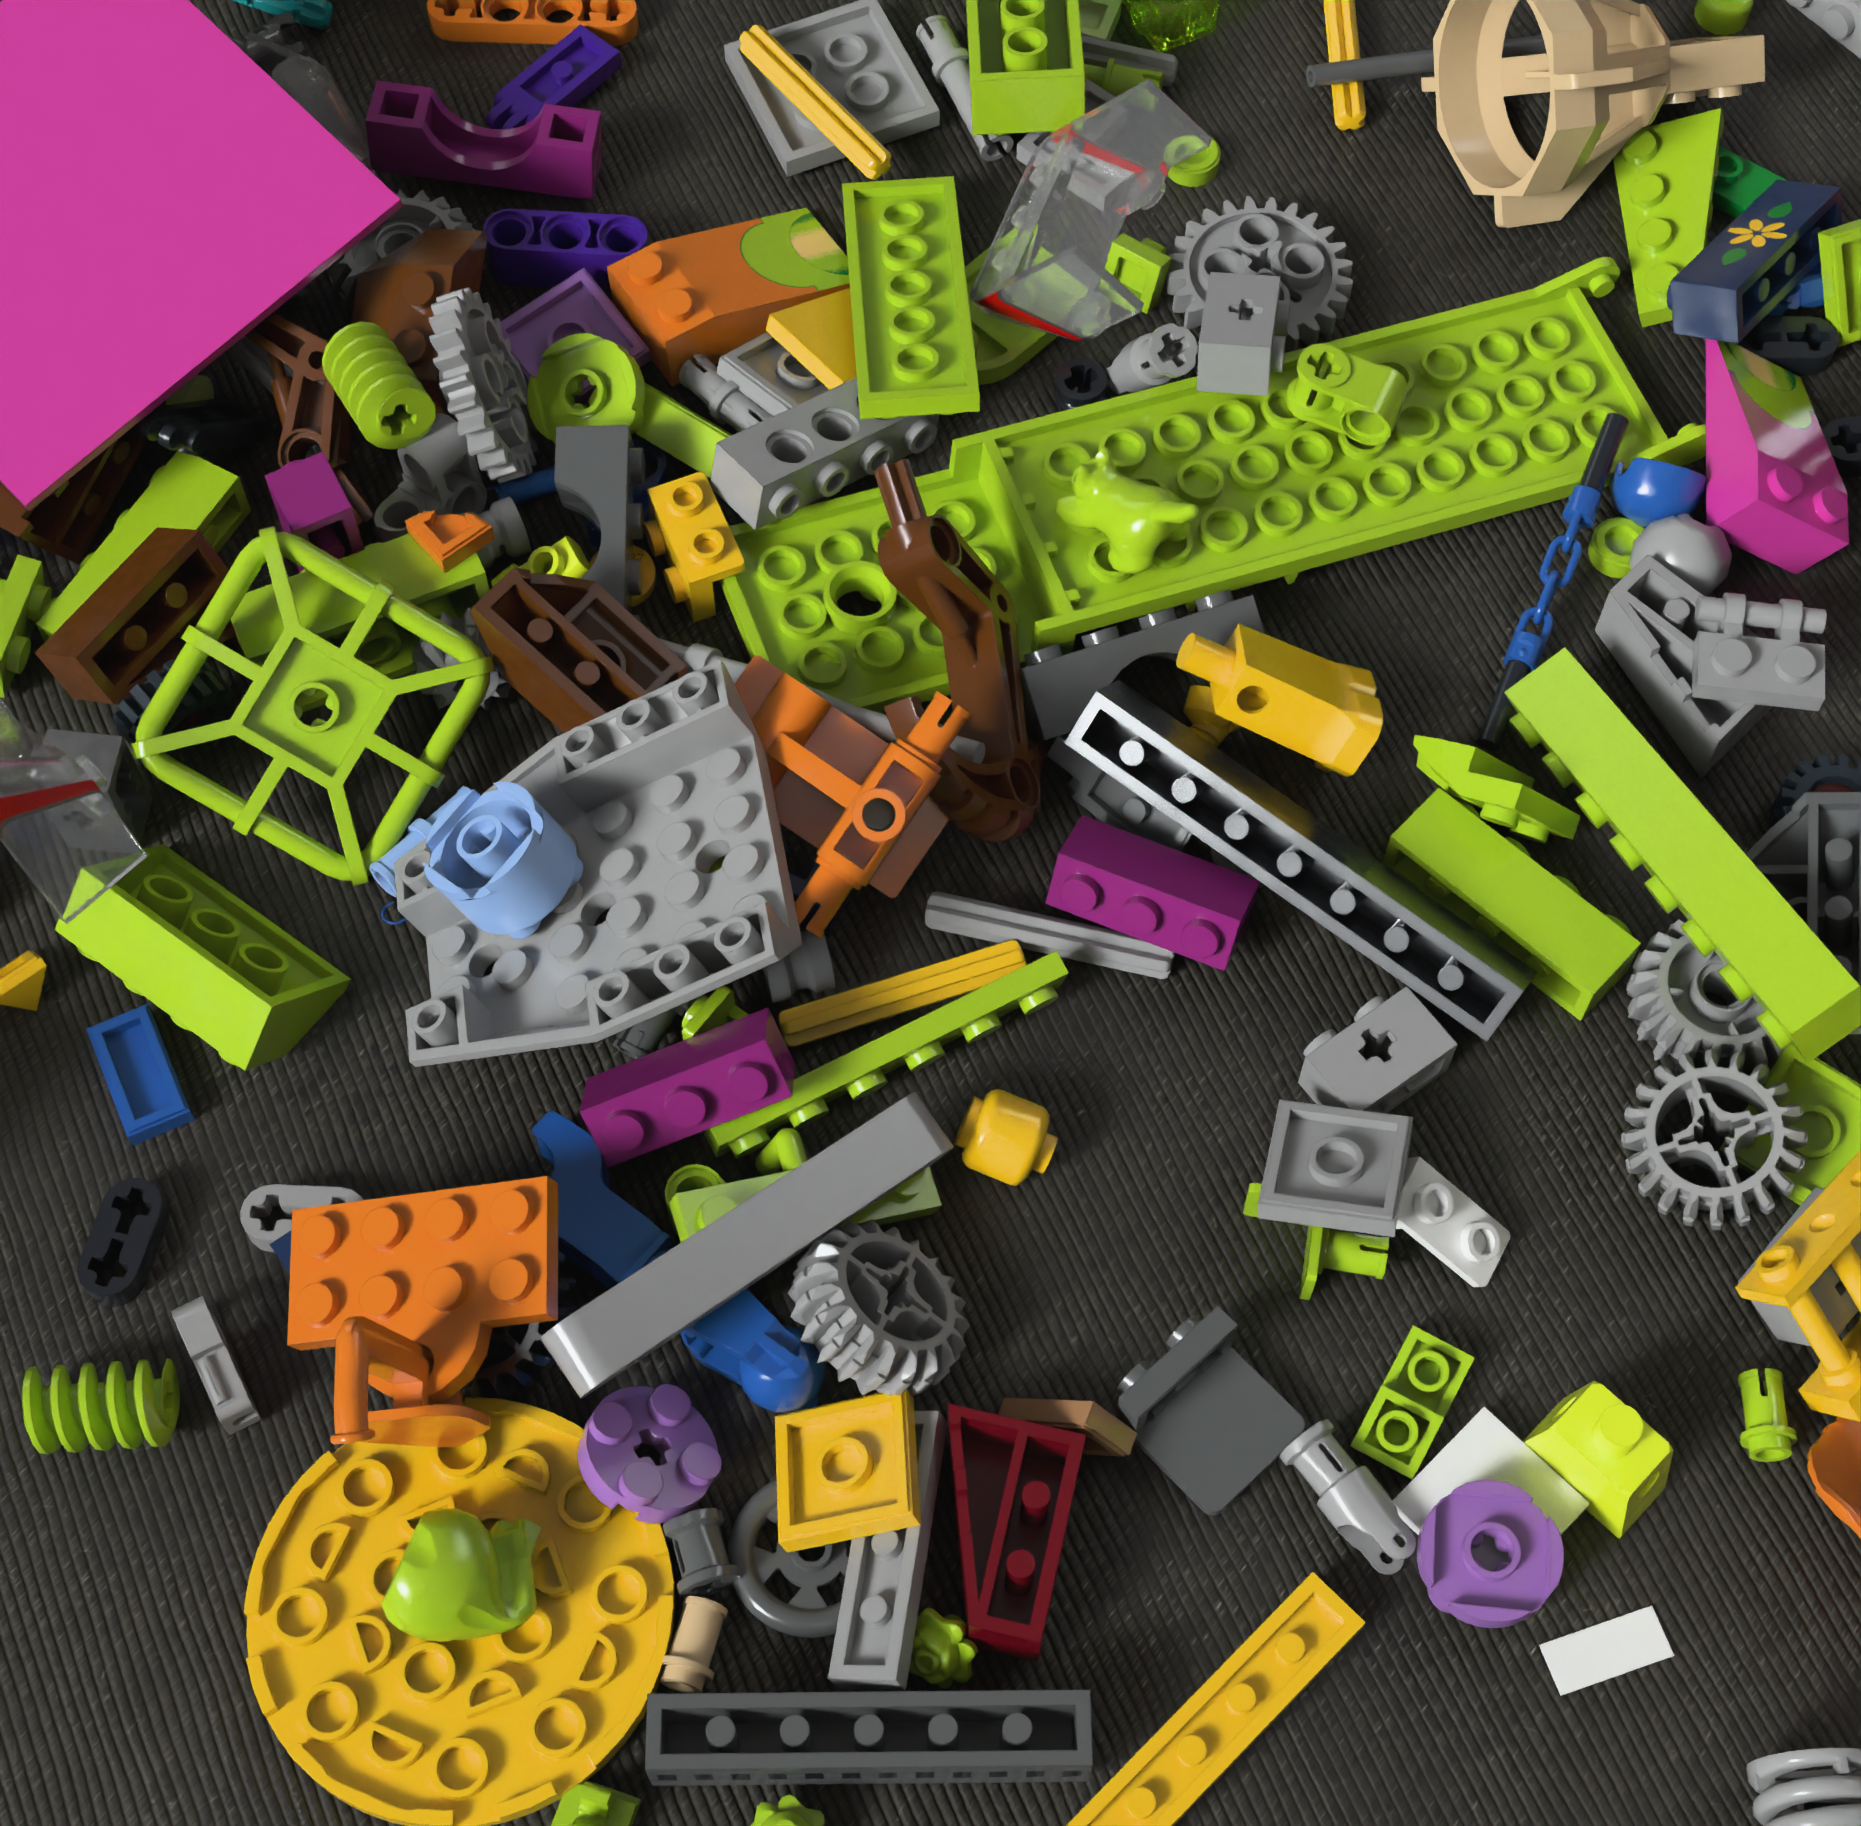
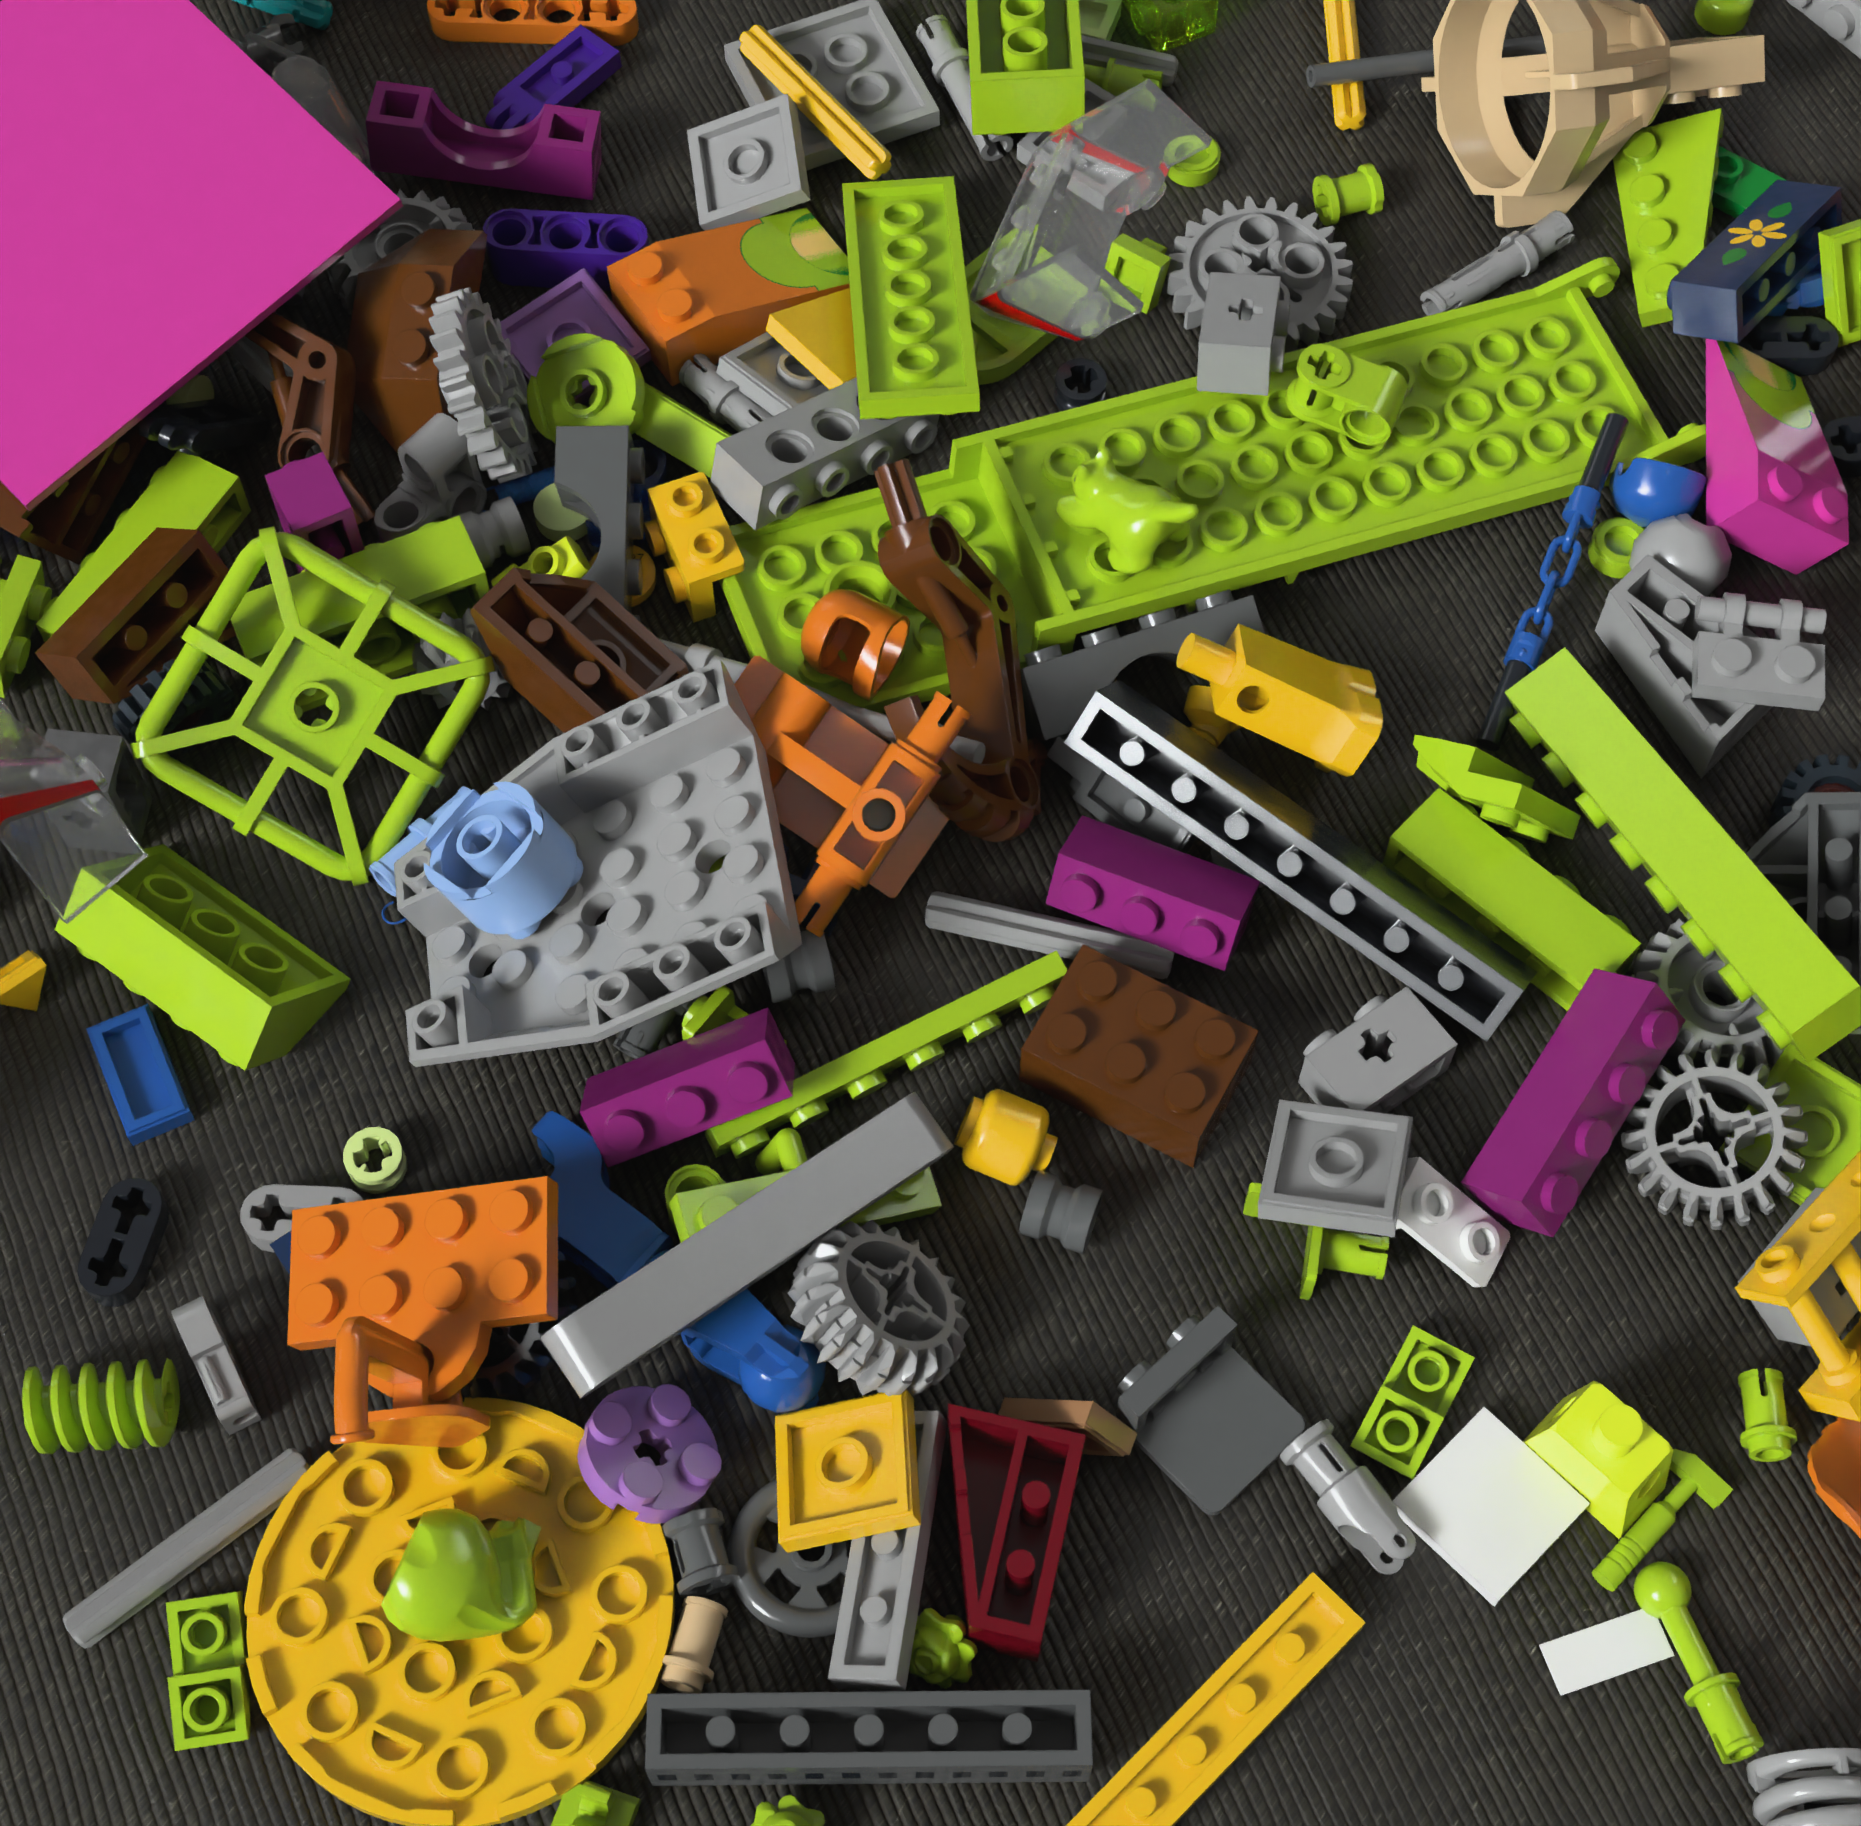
lime piece [322,321,436,450] -> none
orange tile [405,510,495,573] -> none
yellow axle [779,940,1026,1047] -> none
light grey piece [1104,323,1198,394] -> none
medium lavender plate [1416,1480,1564,1628] -> none
none -> light grey axle [62,1448,310,1649]
none -> lime slope [166,1590,250,1751]
none -> yellowish green bush [343,1127,407,1194]
none -> yellowish green tile [533,483,593,542]
none -> light grey plate [687,93,811,231]
none -> orange helmet [801,589,910,701]
none -> reddish brown brick [1019,944,1259,1168]
none -> dark grey wheel [1019,1170,1103,1254]
none -> lime bush [1312,163,1384,227]
none -> light grey pin [1420,210,1575,316]
none -> magenta brick [1461,968,1686,1238]
none -> lime piece [1592,1449,1733,1592]
none -> lime pin [1634,1562,1764,1764]

